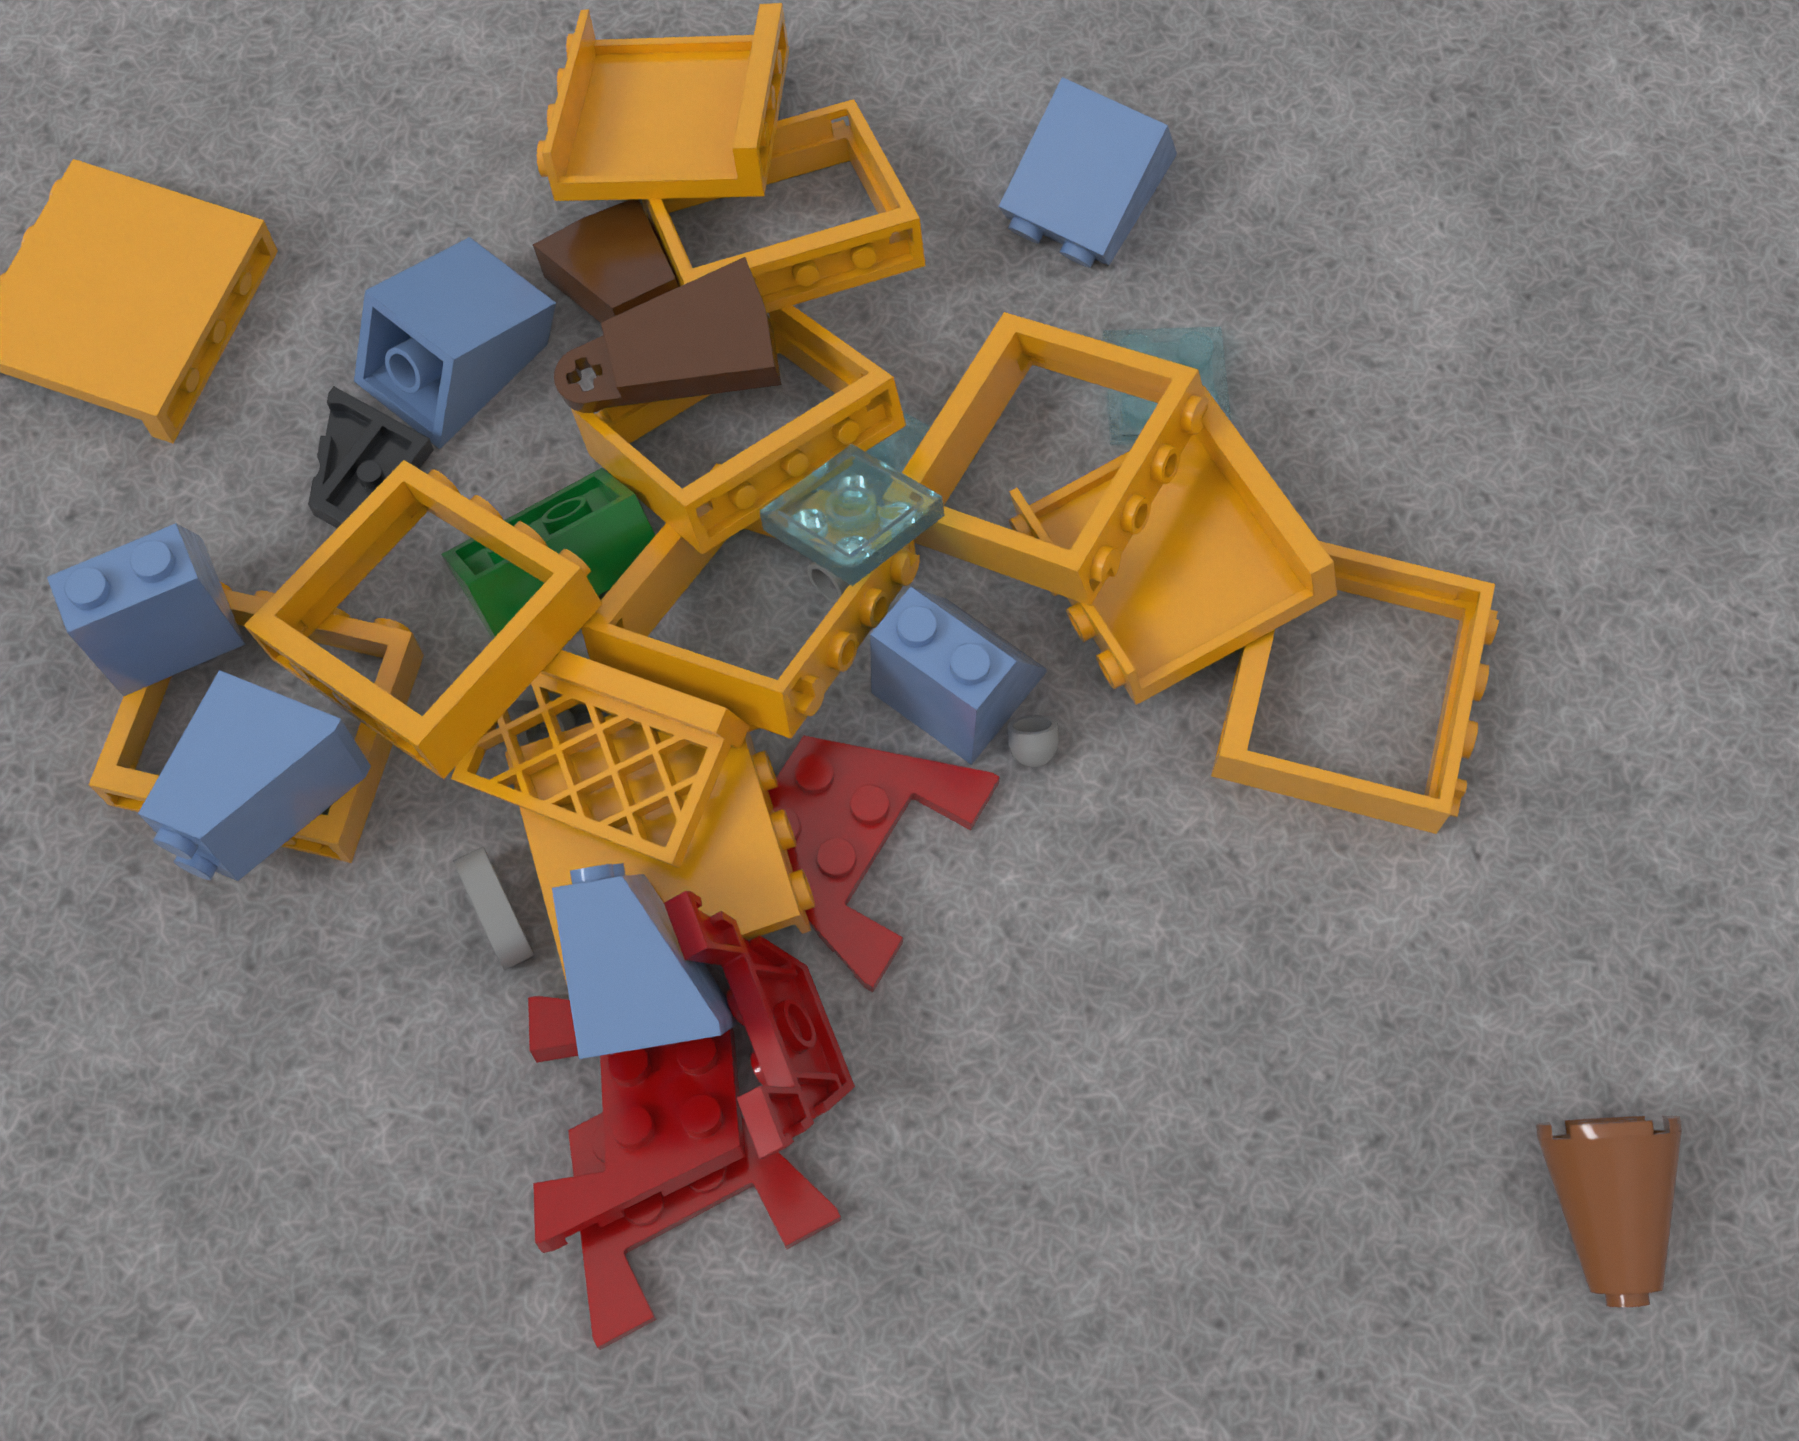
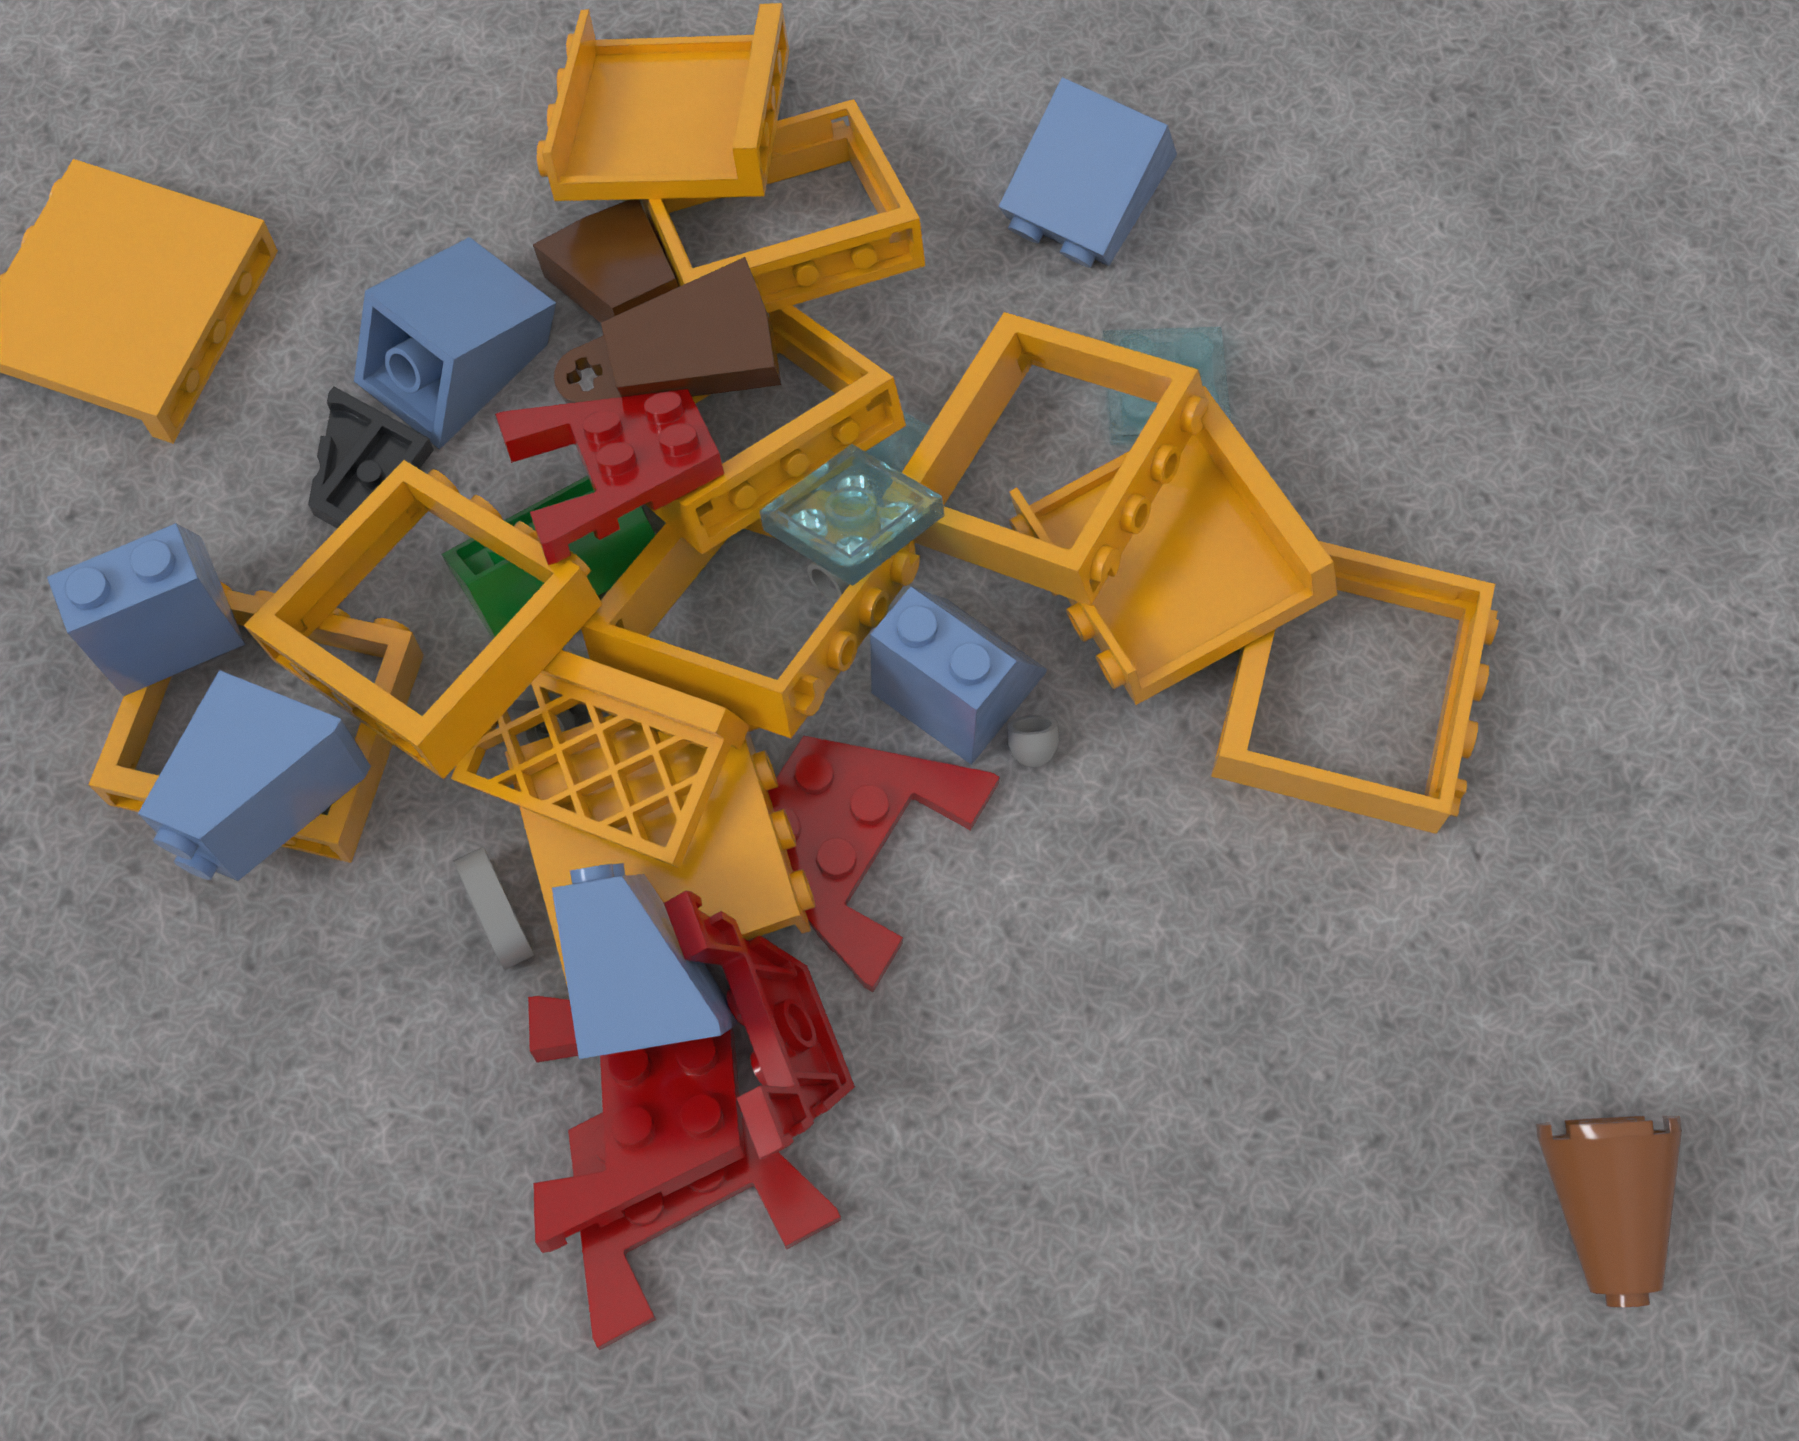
none -> red wing [495,389,724,565]

